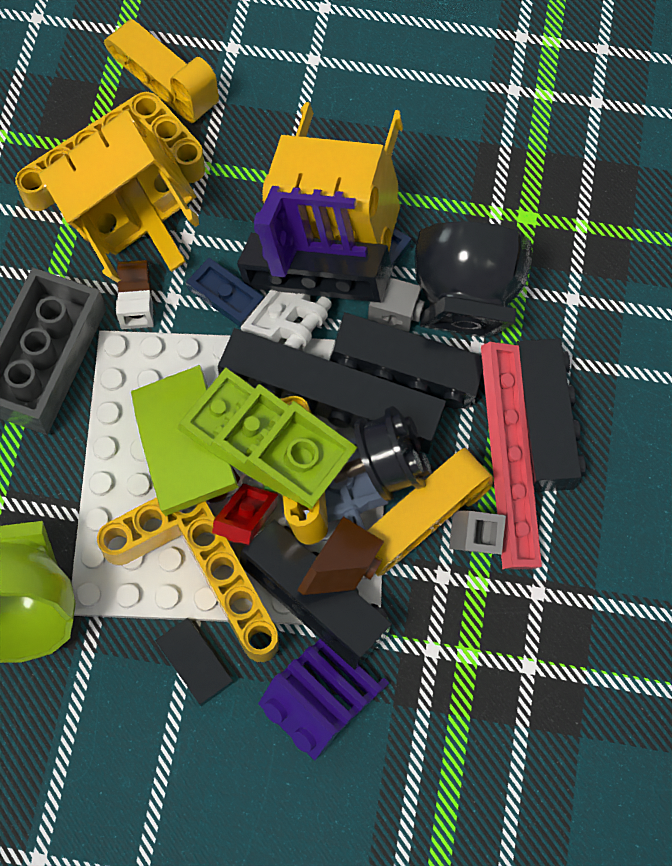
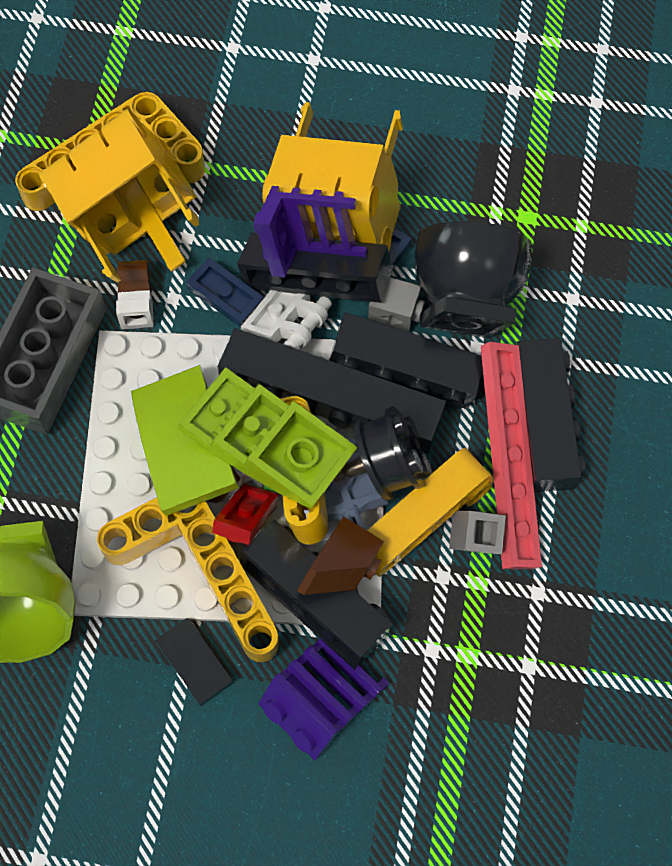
yellow beam [104,19,219,123] -> none

